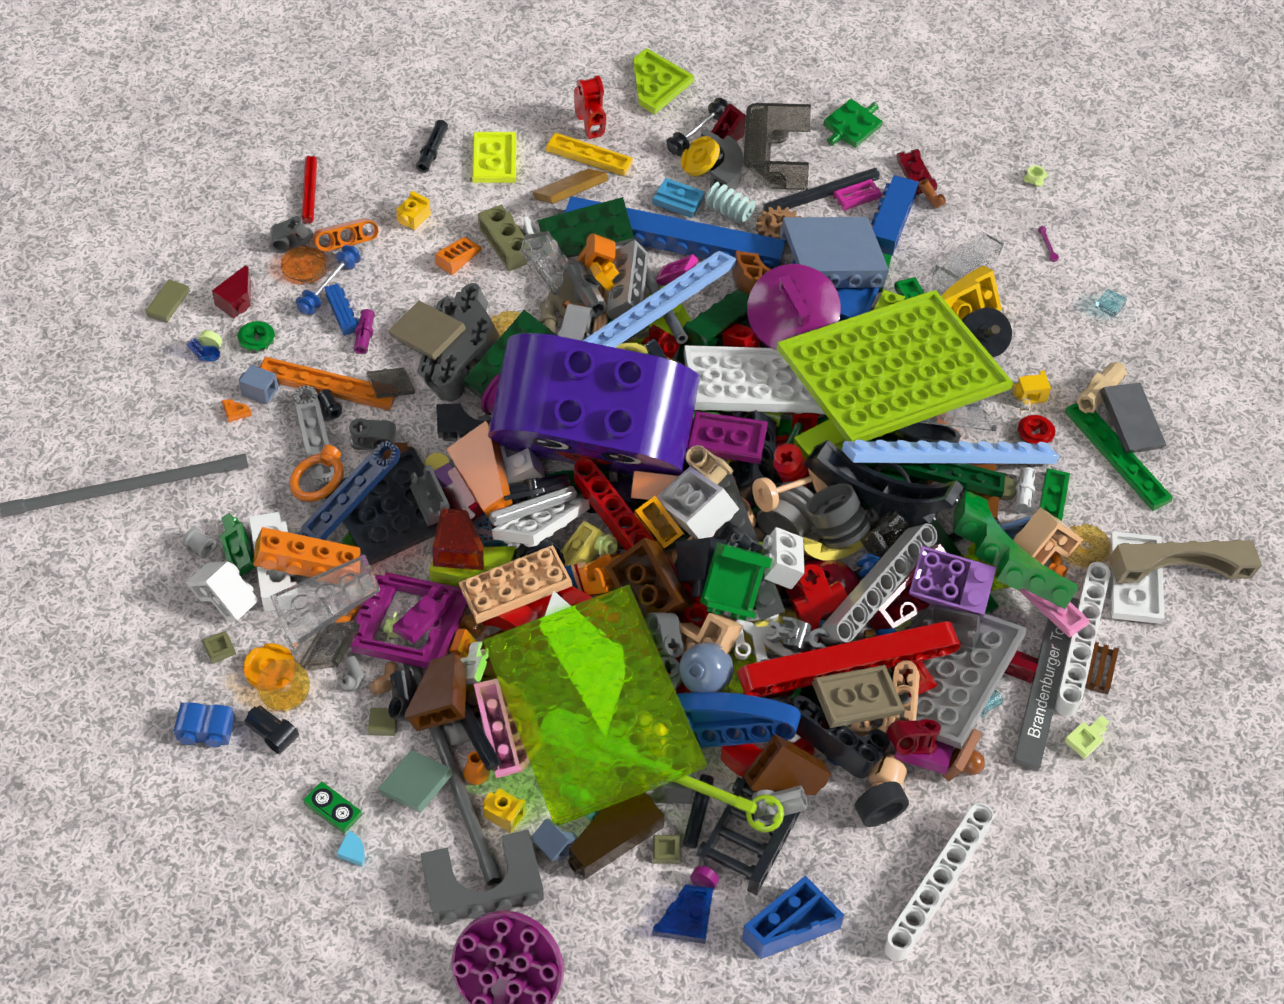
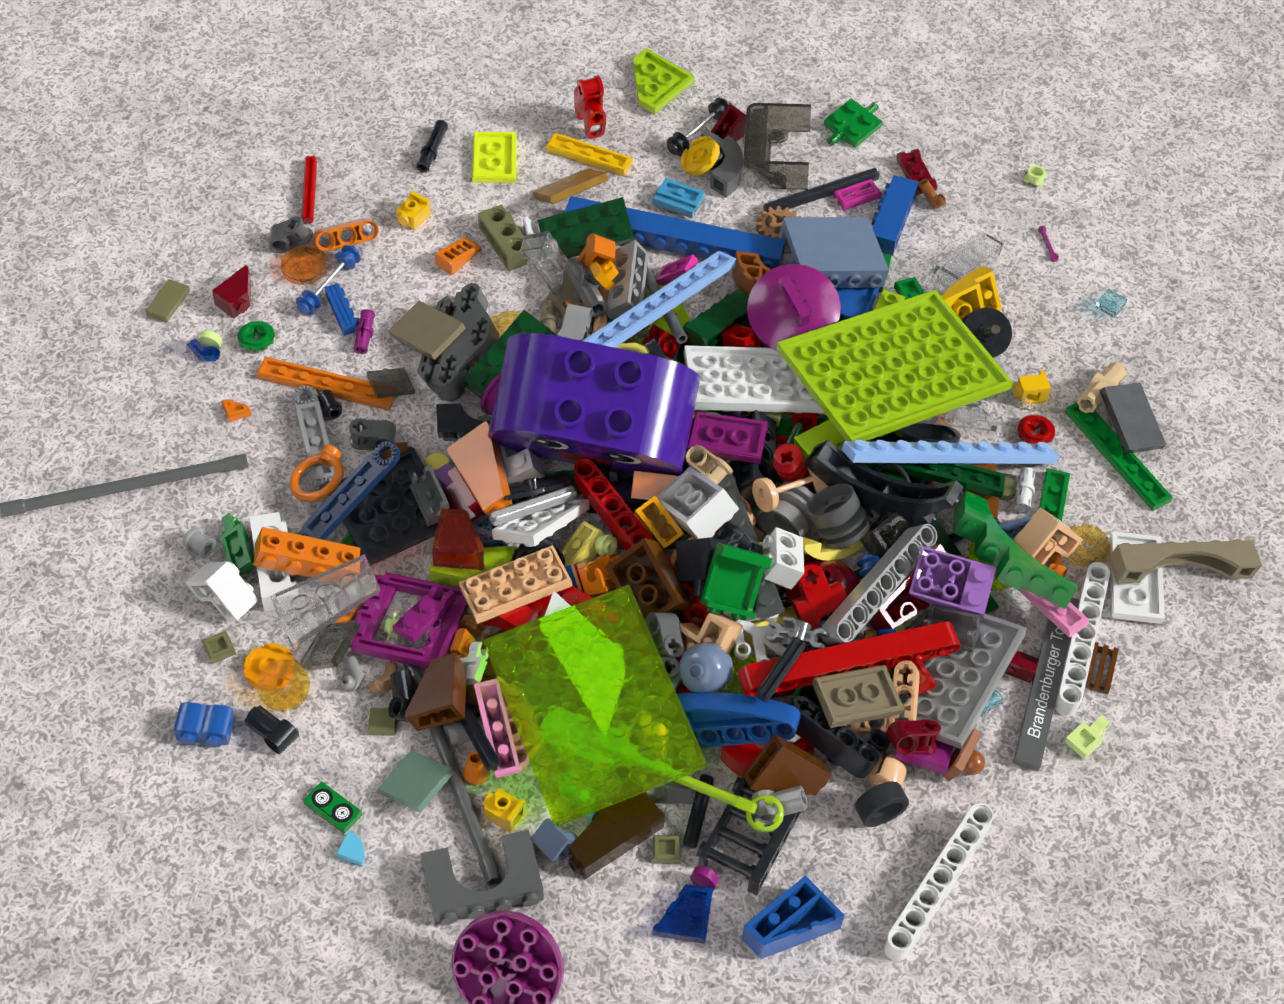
sand blue brick [239,365,278,405] -> none
light aqua piece [706,182,756,224] -> none
none -> black axle [756,637,806,702]

